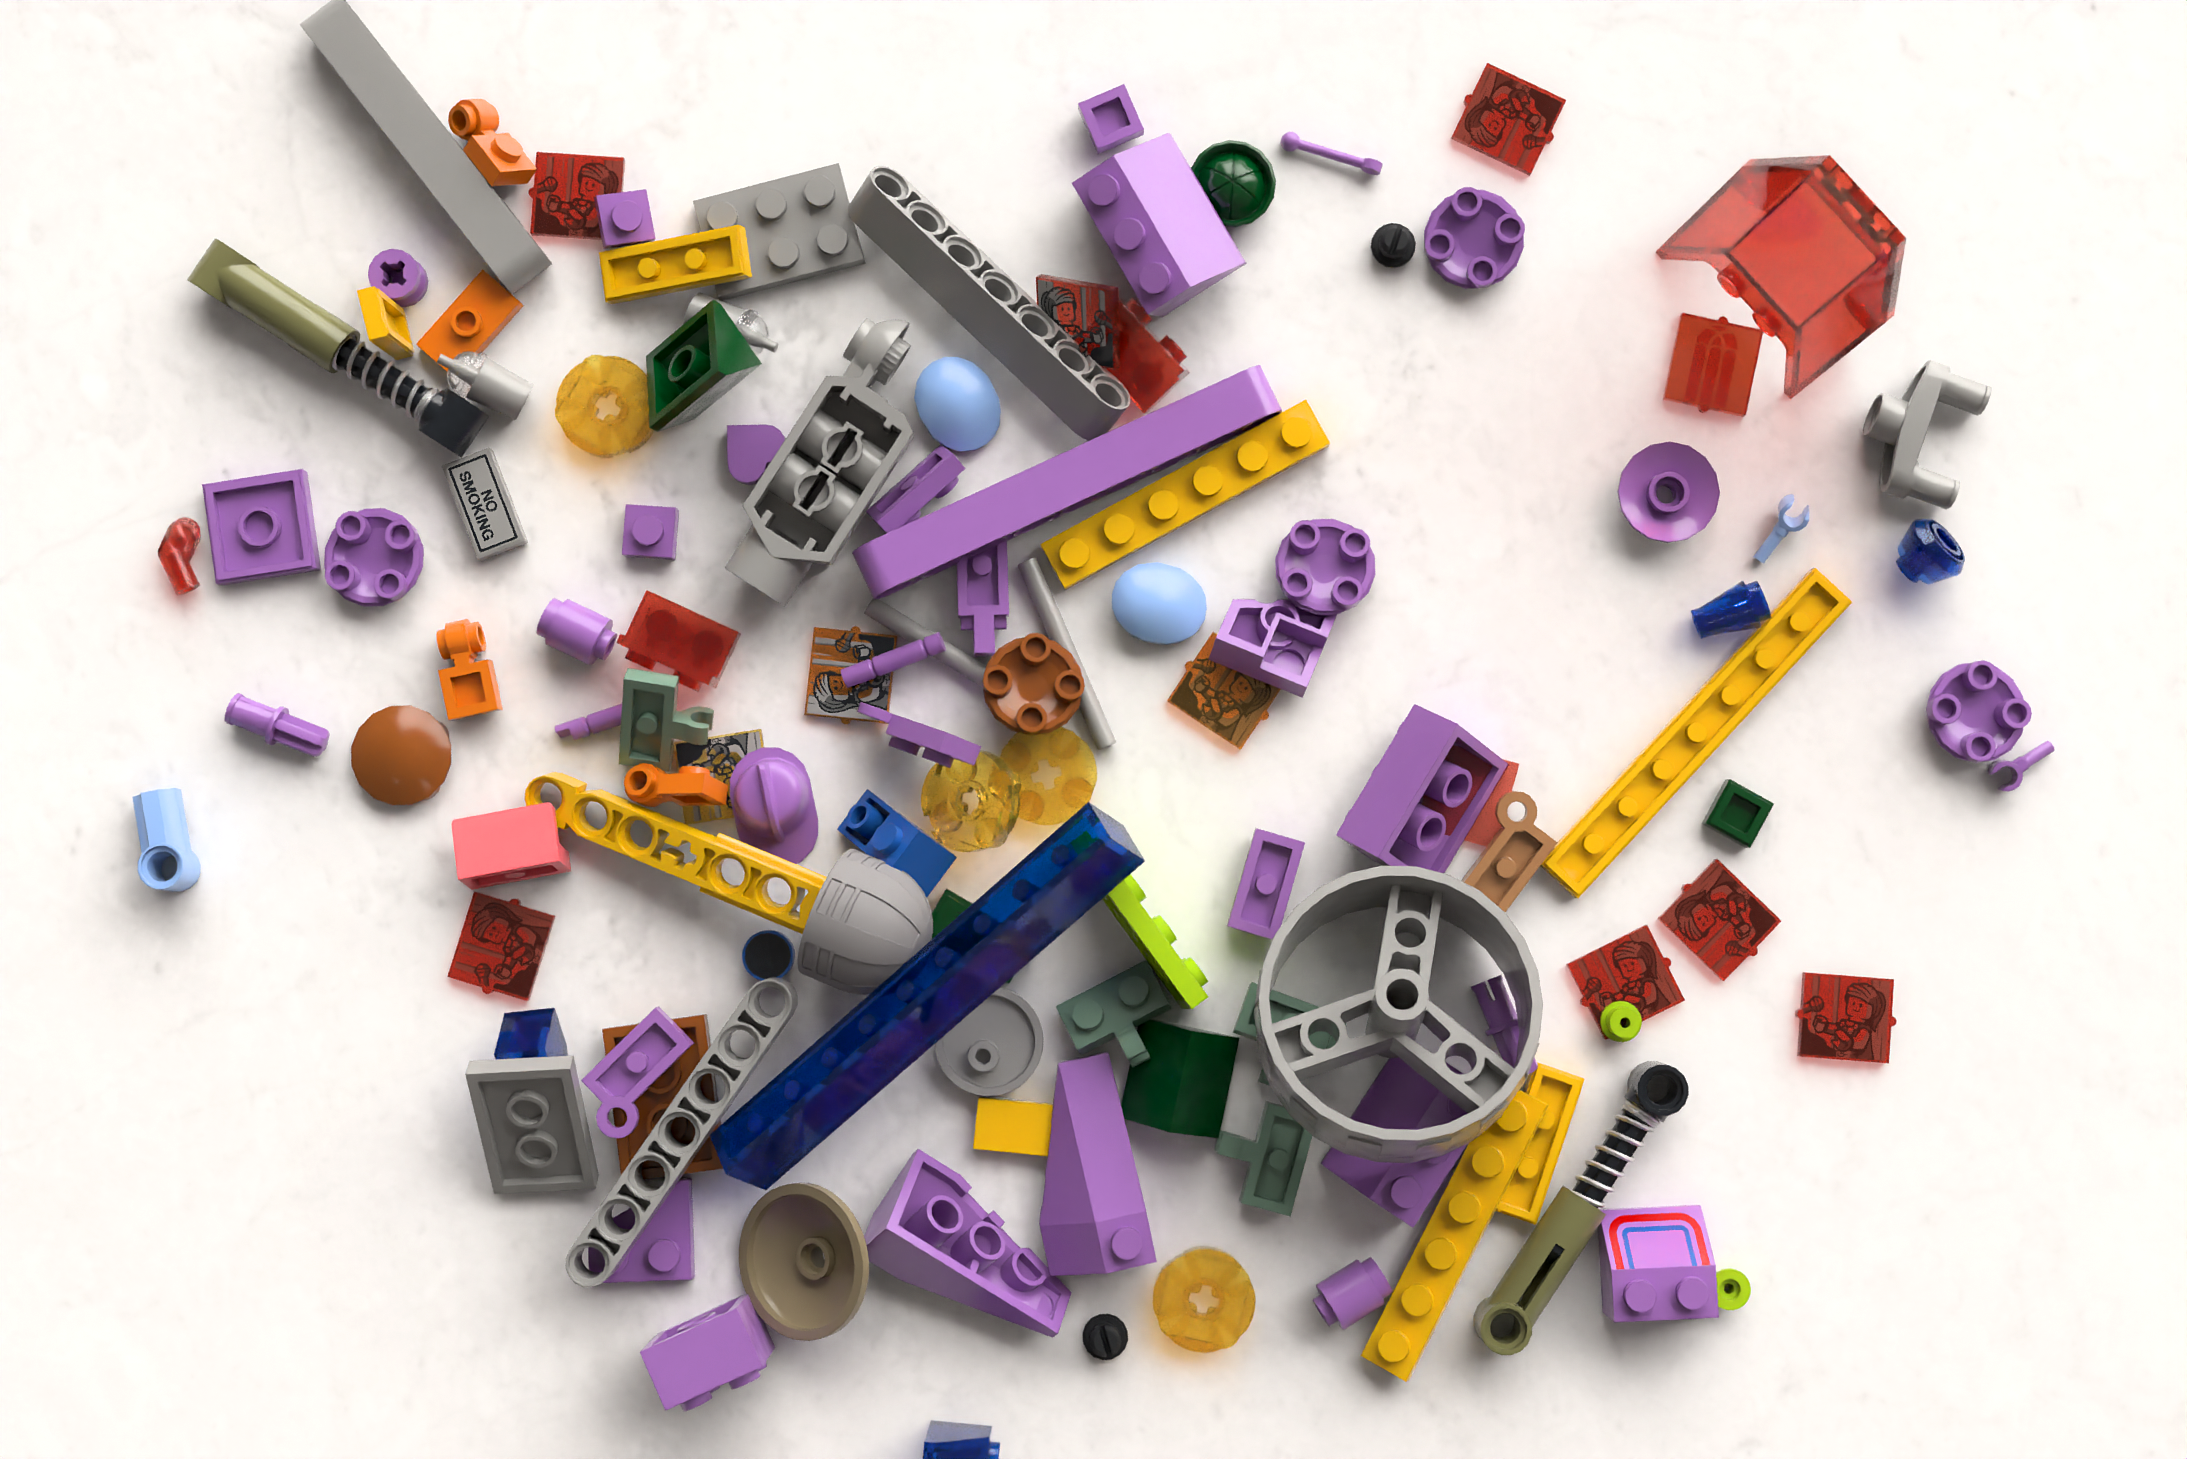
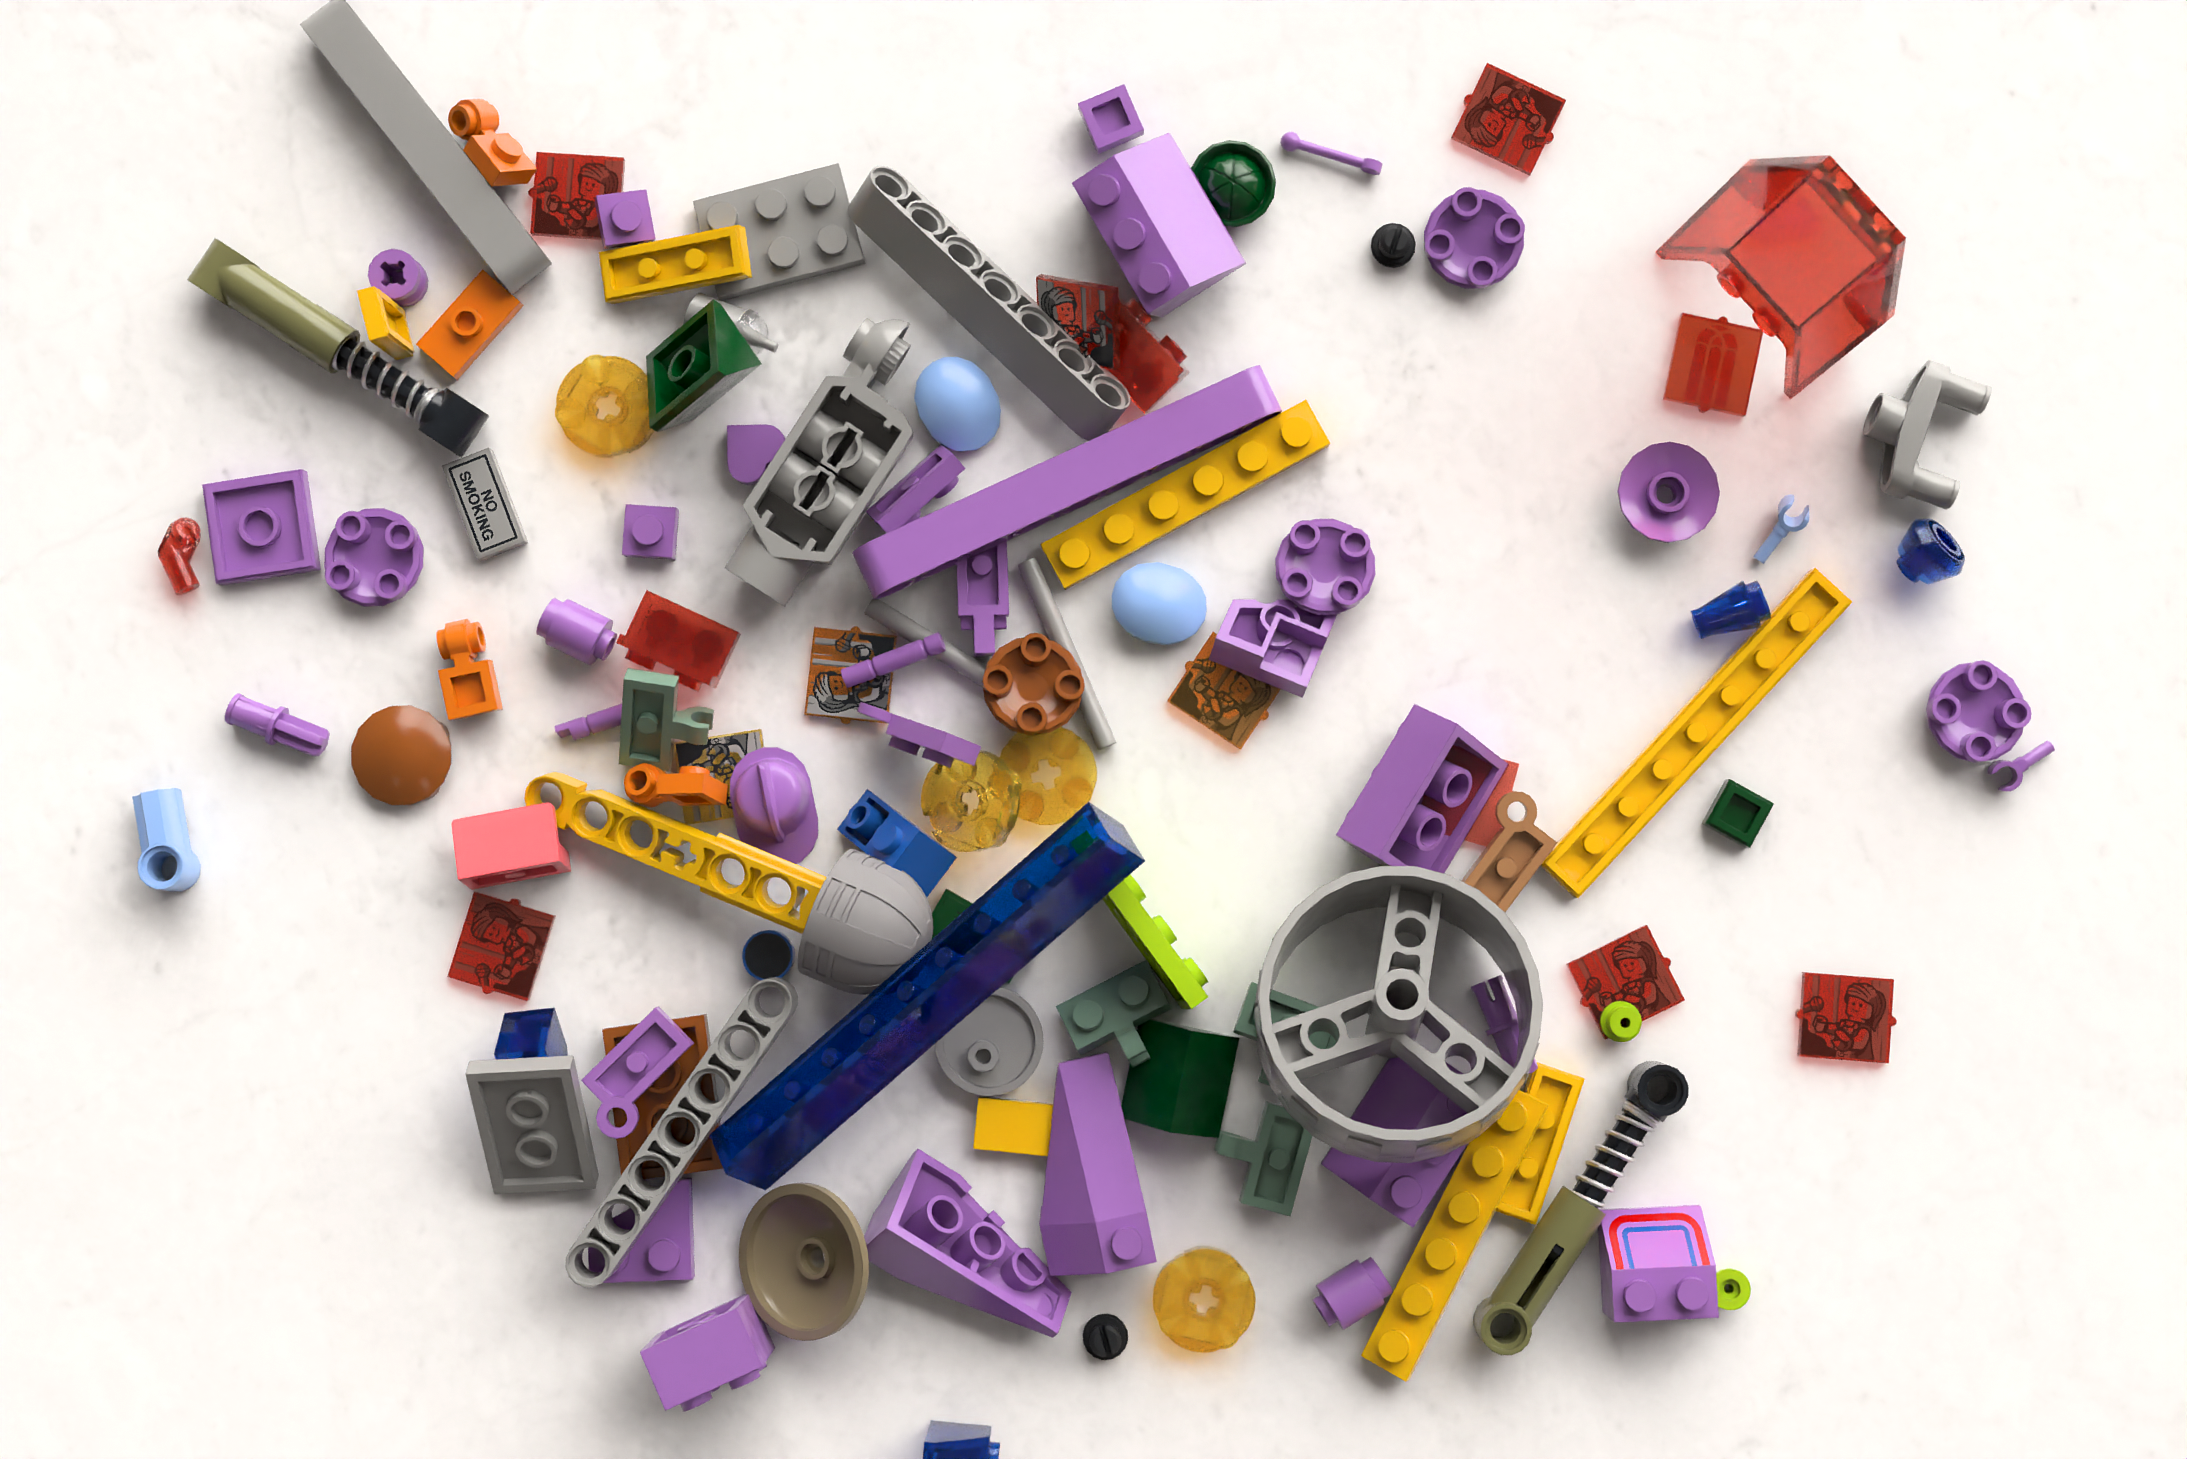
light grey piece [437,351,534,420] -> none
medium lavender plate [1227,828,1305,939] -> none
clear red piece [1657,859,1781,981] -> none

